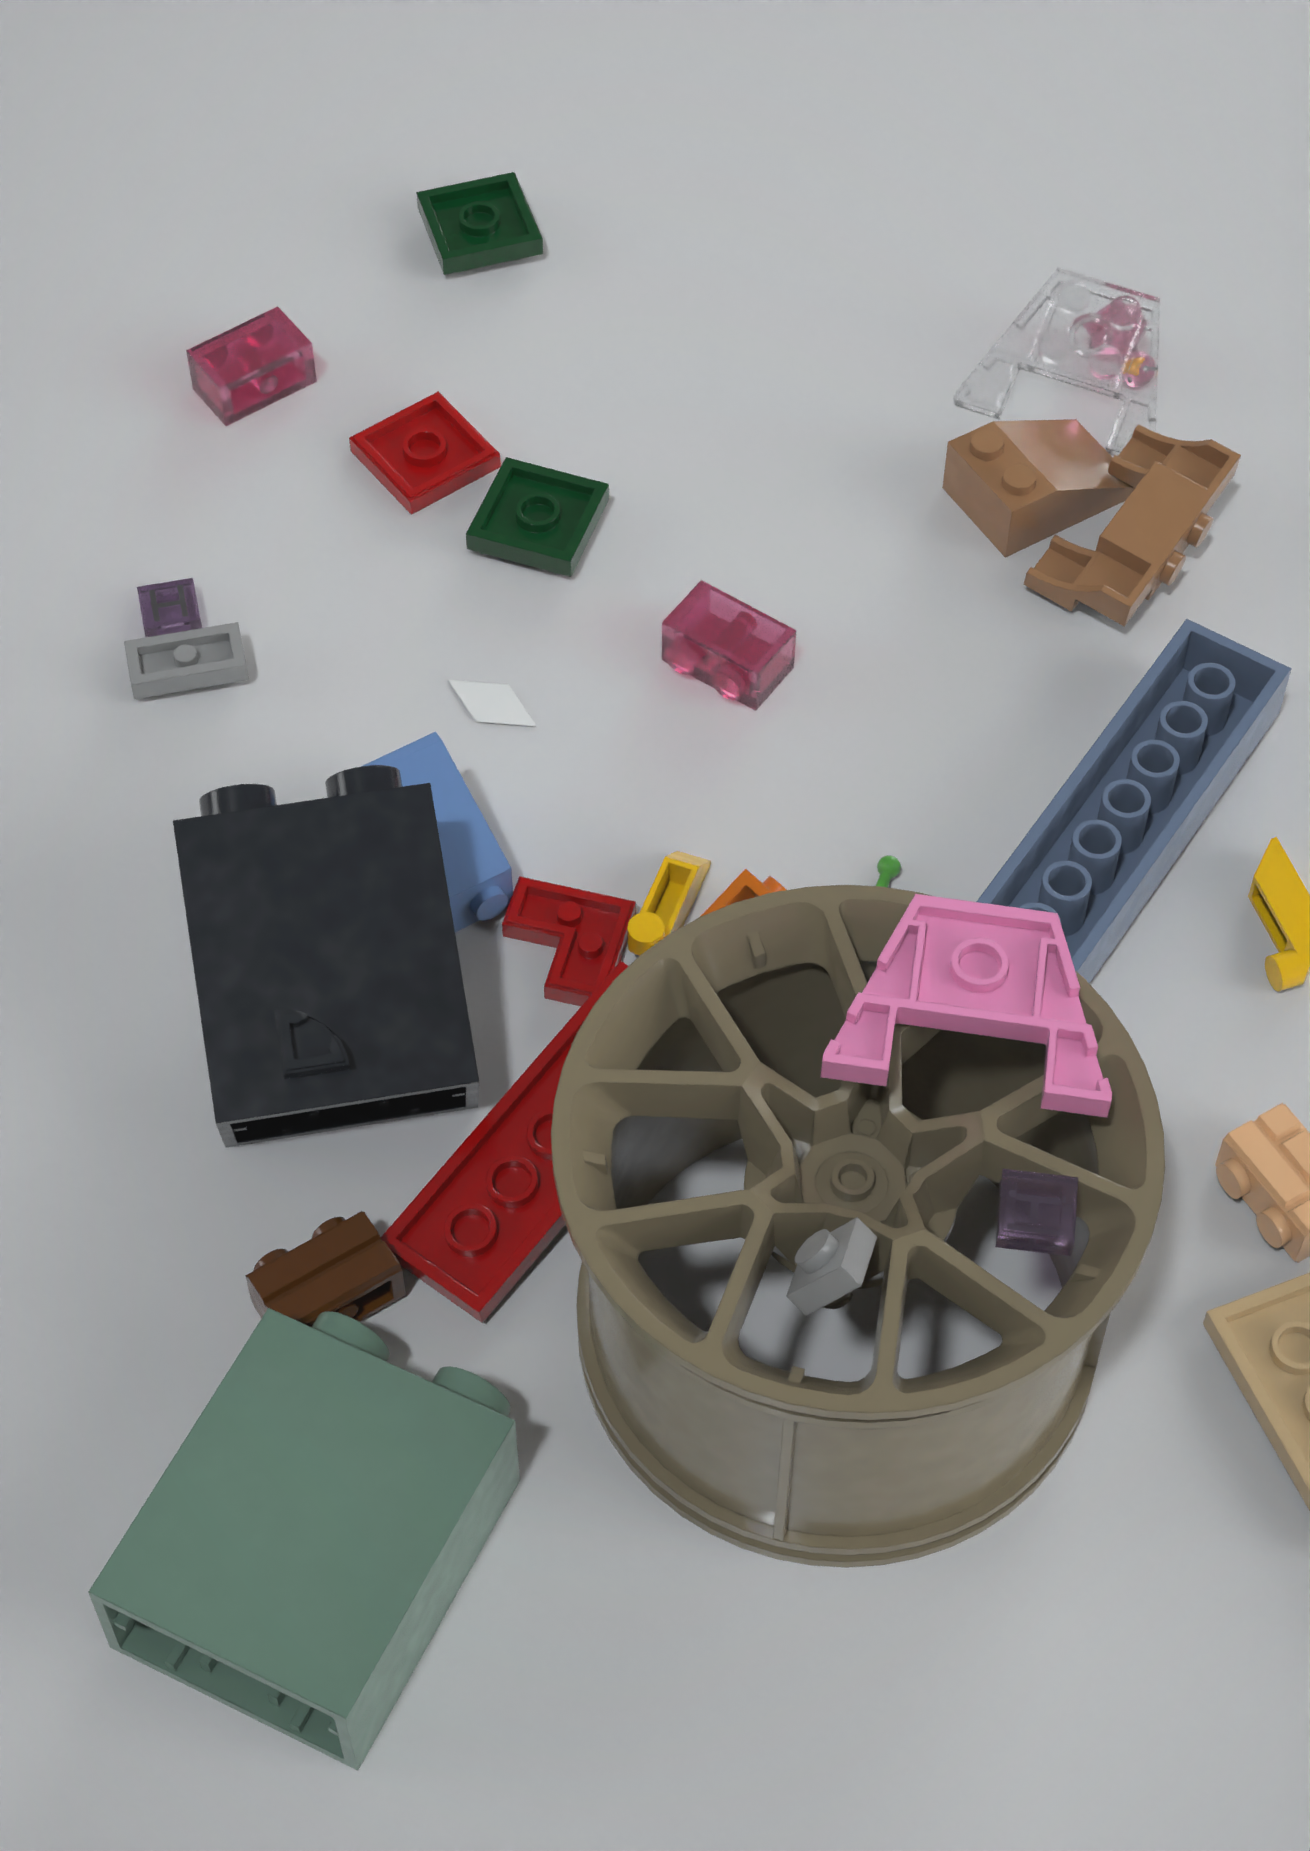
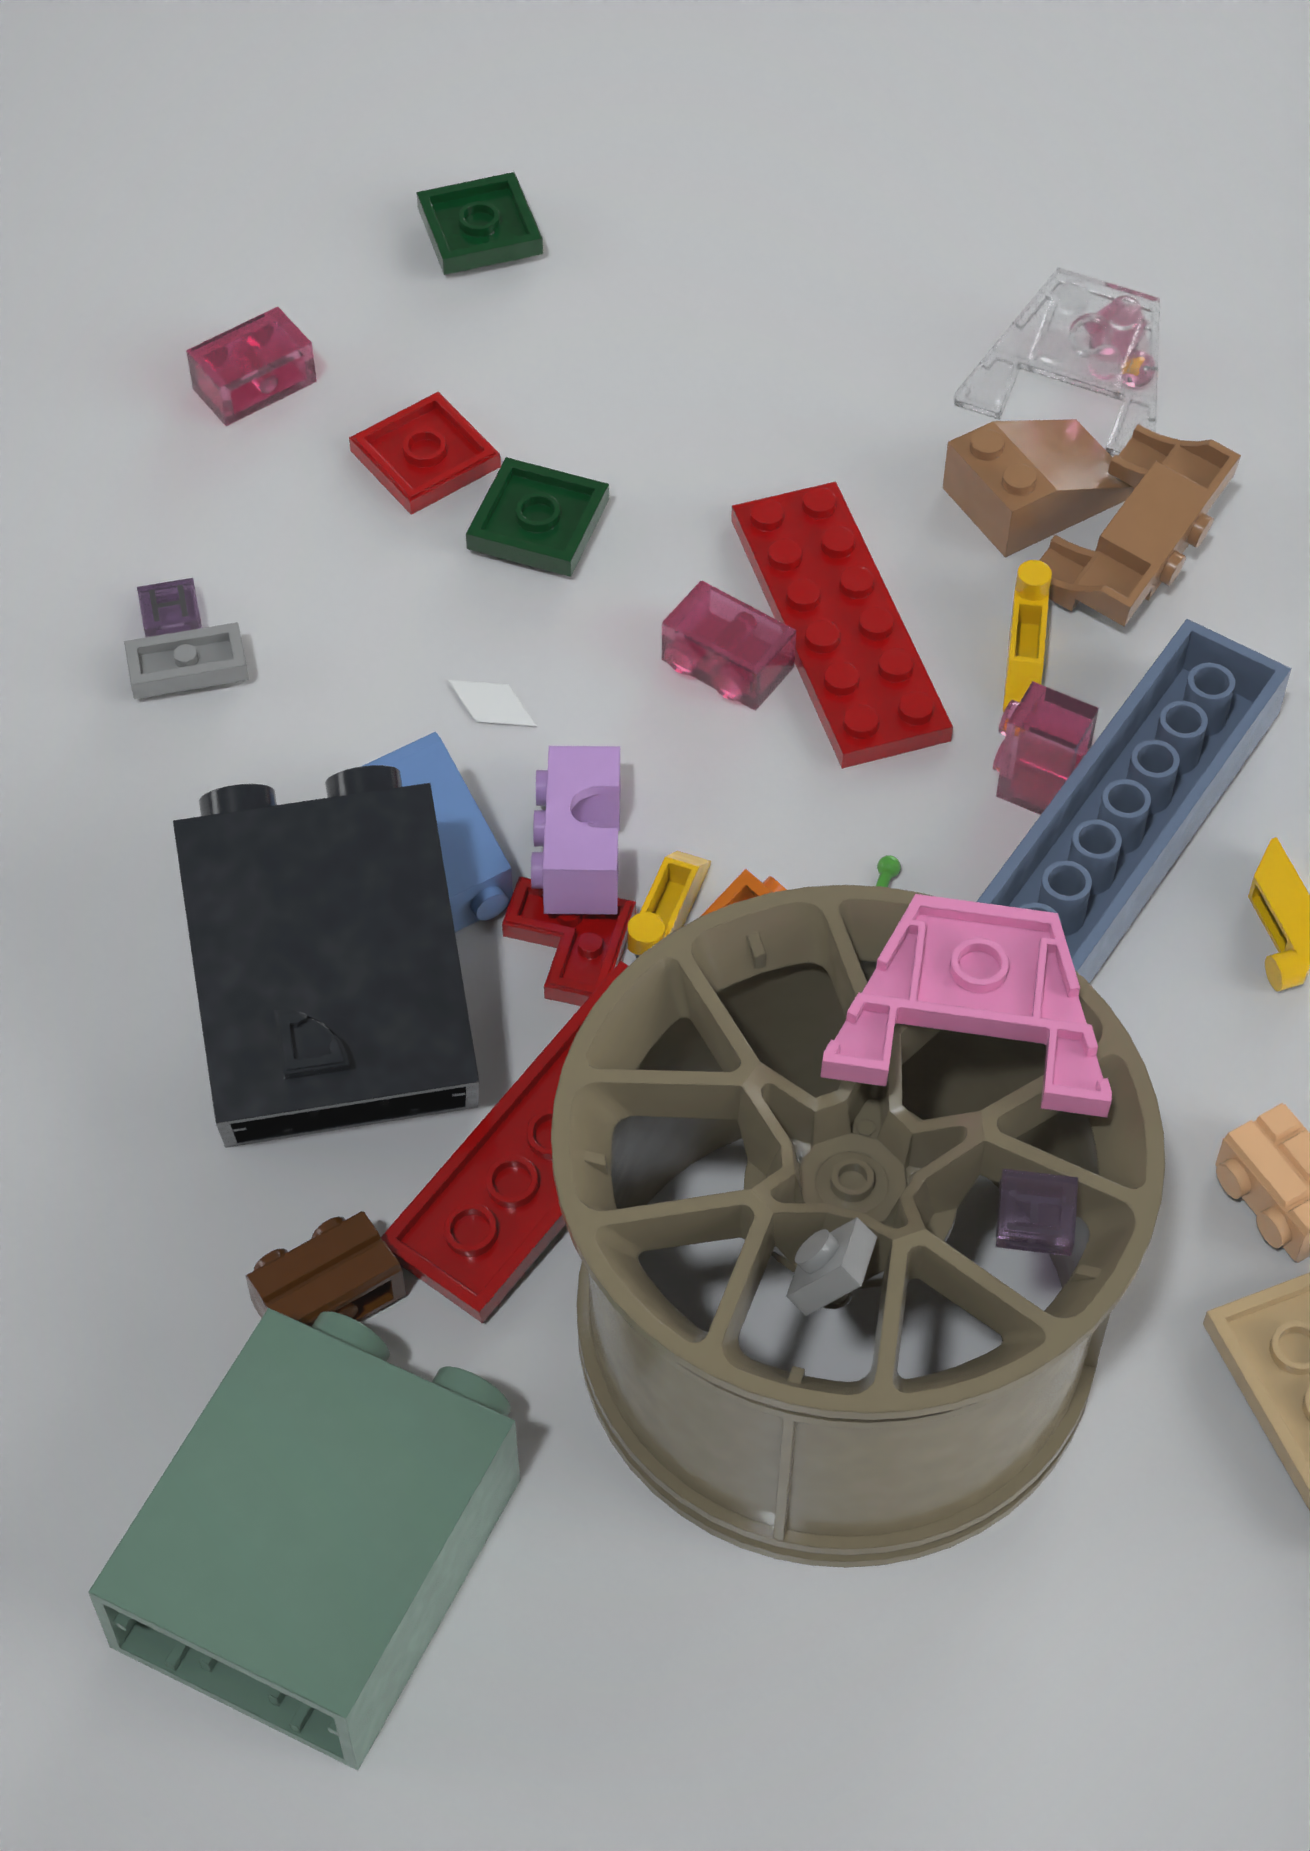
none -> lavender arch [531,746,621,914]
none -> red plate [731,481,953,769]
none -> clear pink brick [993,681,1099,815]
none -> yellow piece [1003,560,1052,716]

